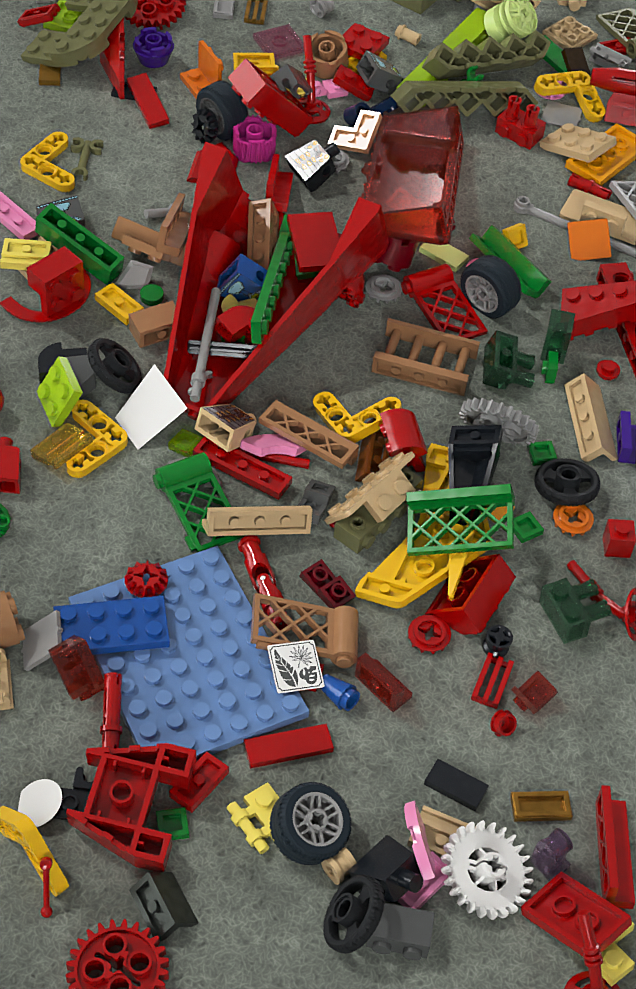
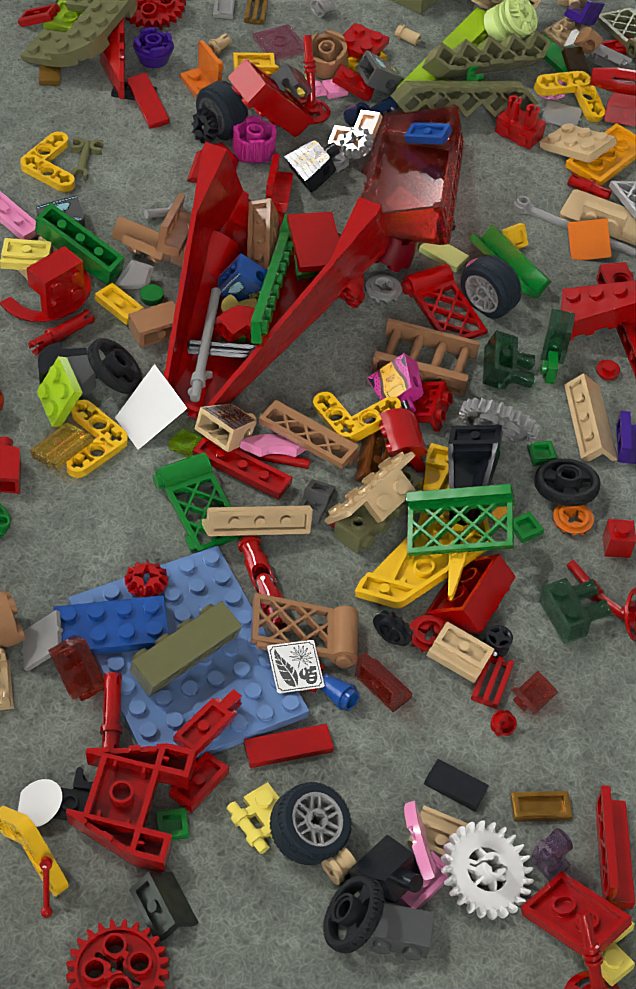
dark red slope [299,559,356,609] -> none
none -> red pin [28,309,95,355]
none -> olive brick [129,601,242,697]
none -> red hinge [173,689,242,757]
none -> tan pin [207,33,232,55]
none -> light grey gear [339,126,374,159]
none -> torso [367,353,424,413]
none -> black gear [373,610,414,646]
none -> blue plate [404,122,452,145]
none -> red bracket [413,381,453,432]
none -> tan plate [426,622,495,683]
none -> dark purple panel [564,1,605,25]
none -> medium nougat leg [564,27,603,55]

